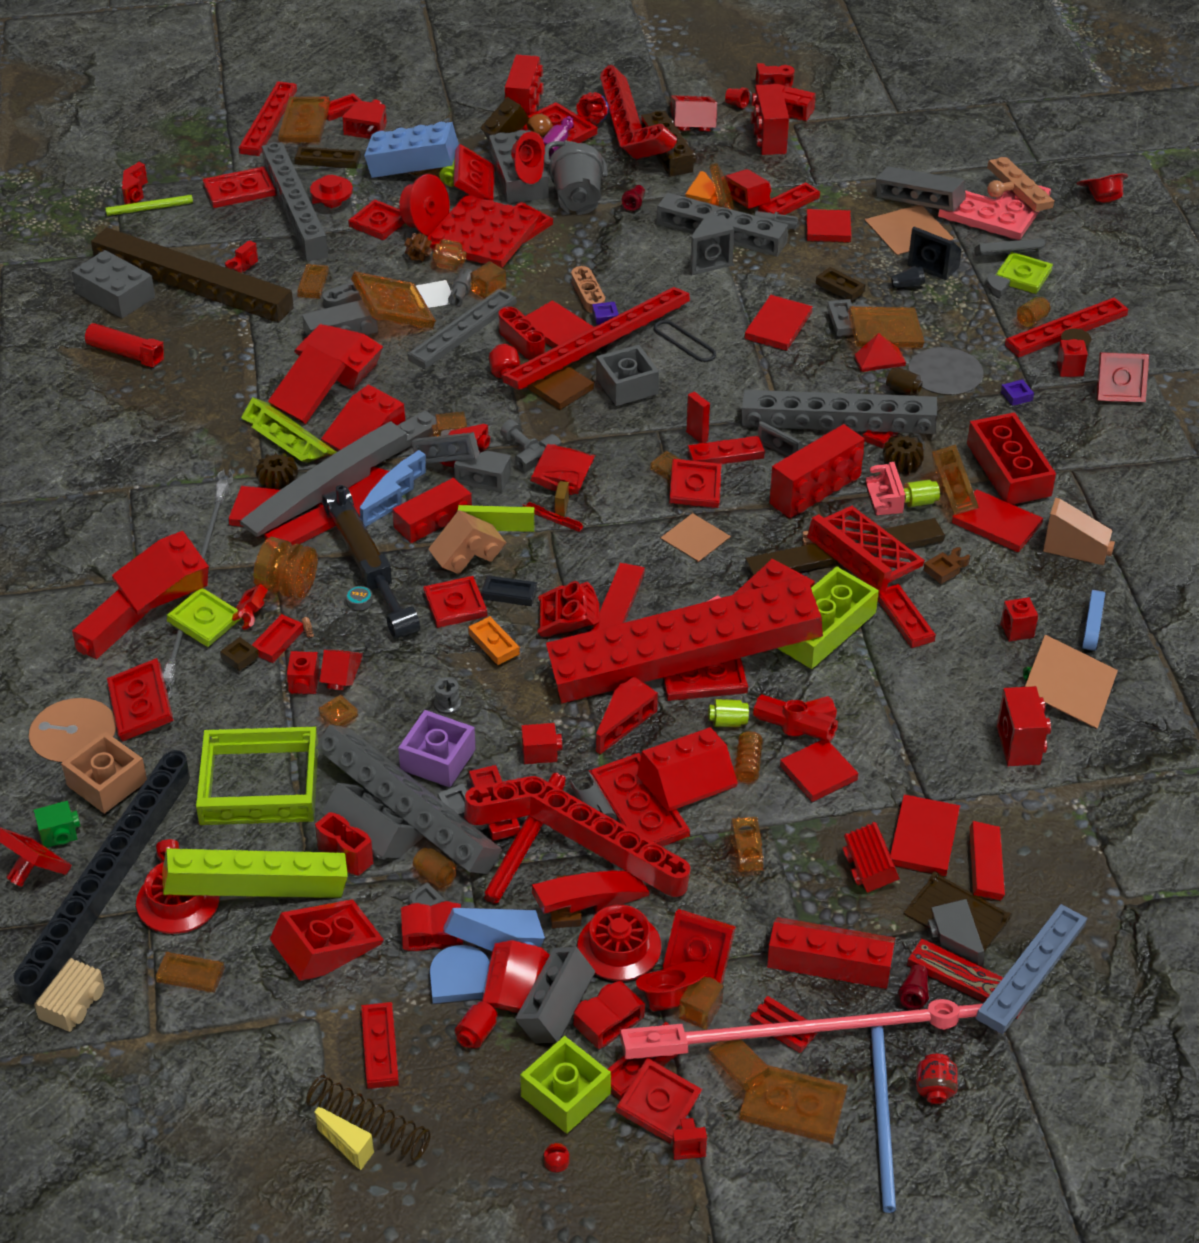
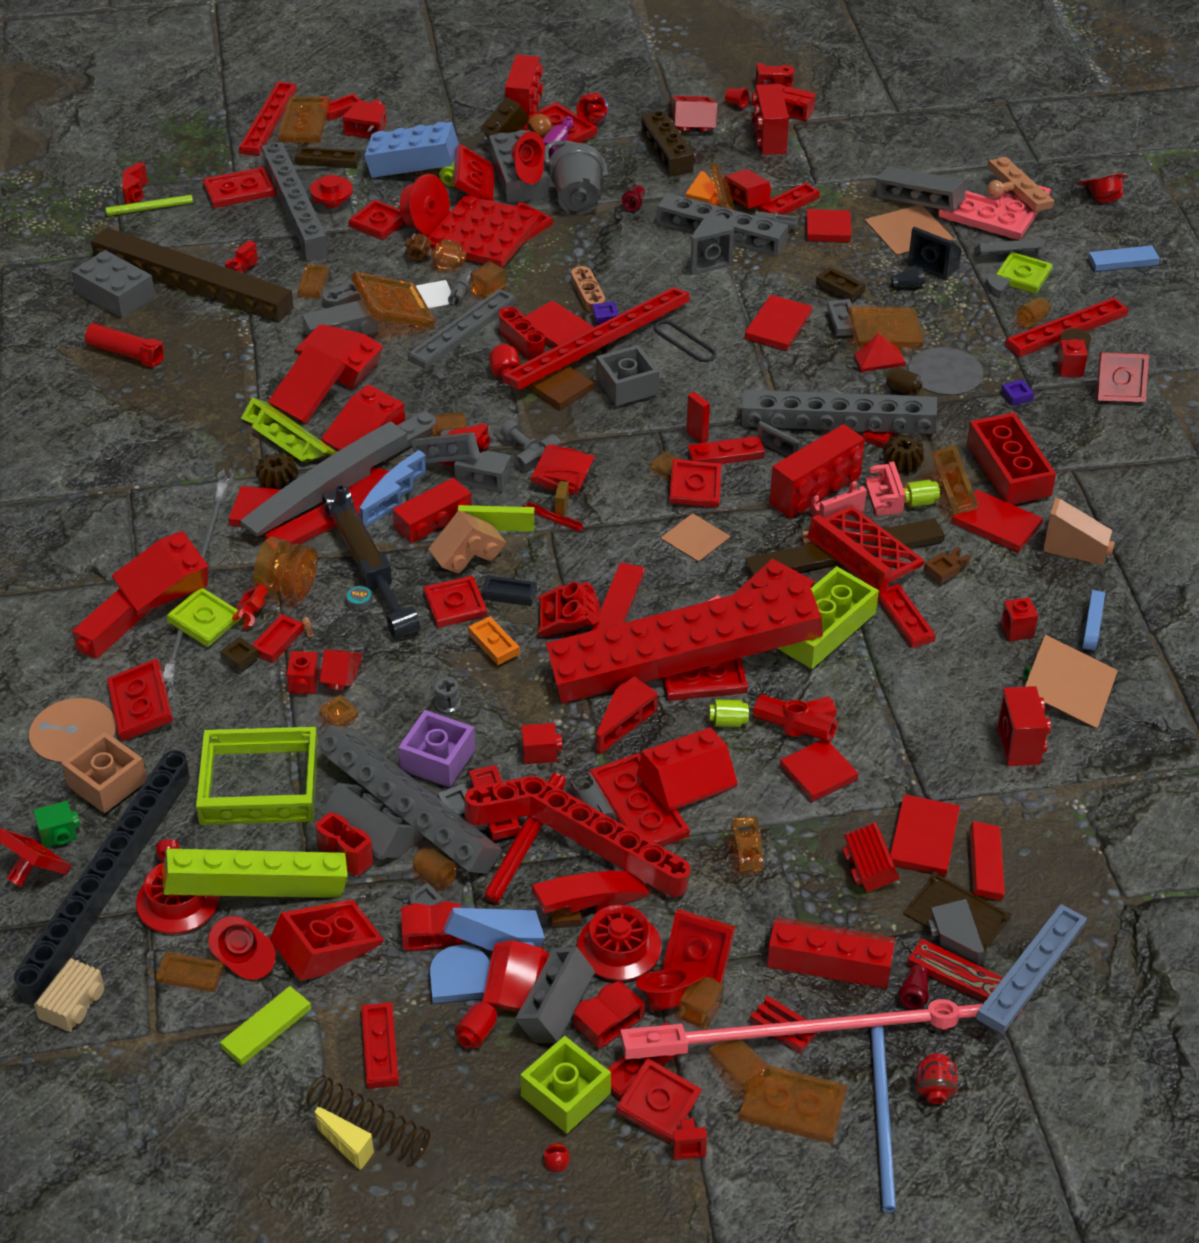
red beam [600,65,677,159] -> none
clear orange piece [734,731,763,783] -> none
none -> red piece [208,916,276,980]
none -> lime tile [220,986,311,1066]
none -> coral hinge [809,481,867,518]
none -> medium blue tile [1088,246,1160,271]

